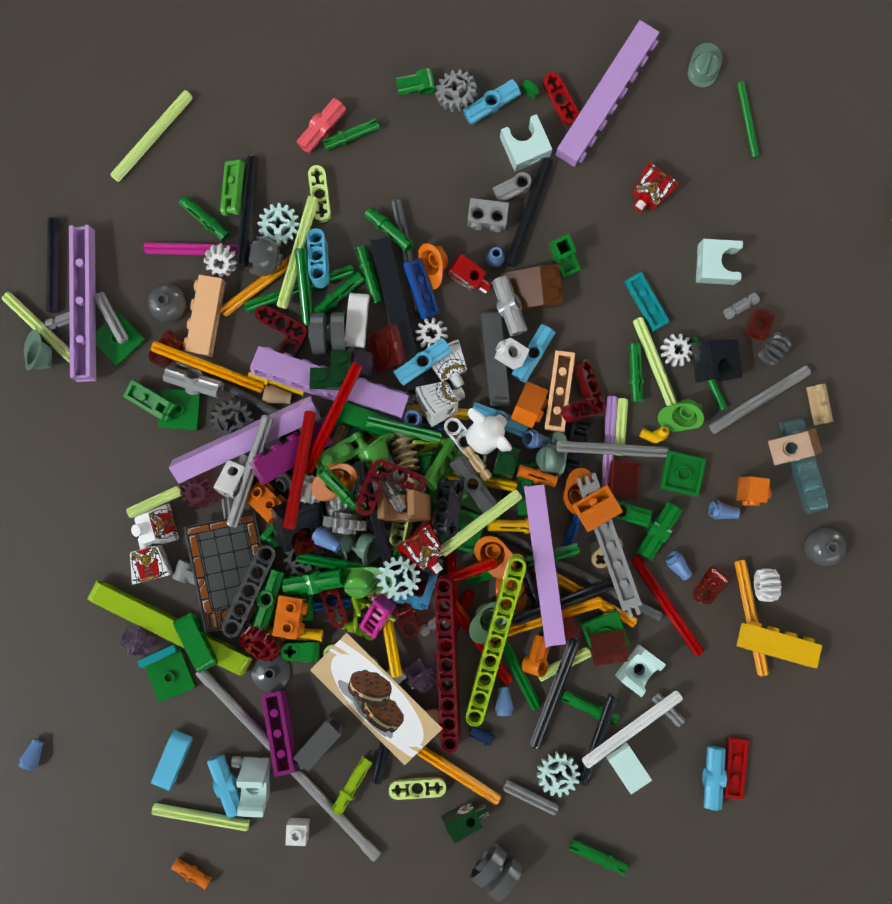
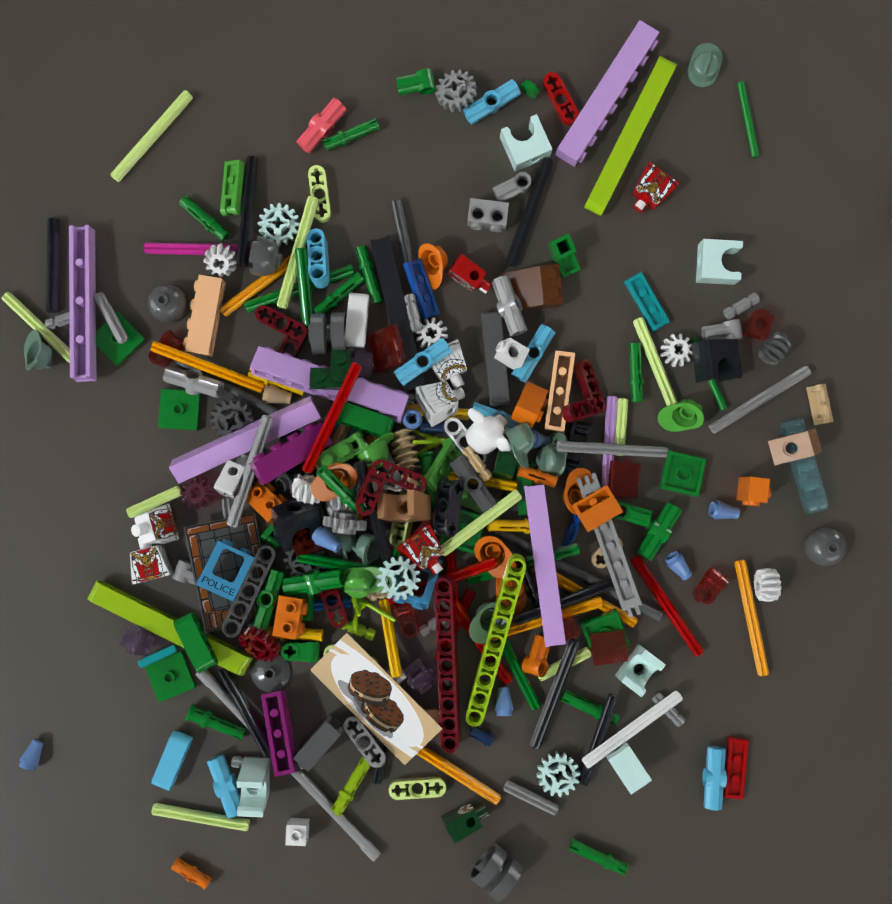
green plate [123,379,177,422] -> none
red axle [283,411,316,529] -> none
dark pink slope [359,594,396,639] -> none
green pin [365,207,414,252] -> none
green axle [365,415,442,443] -> none
clear smoke axle [379,475,406,512] -> none
medium blue cone [486,247,505,268] -> none
yellow arm [639,426,670,444] -> none
yellow brick [736,621,822,669] -> none
none -> green pin [185,704,247,740]
none -> dark azure window [196,539,255,602]
none -> black axle [218,668,271,757]
none -> light grey beam [343,717,386,768]
none -> light grey axle [404,294,422,332]
none -> sand green piece [504,423,535,468]
none -> lime beam [584,56,677,216]
none -> light grey piece [701,319,743,341]

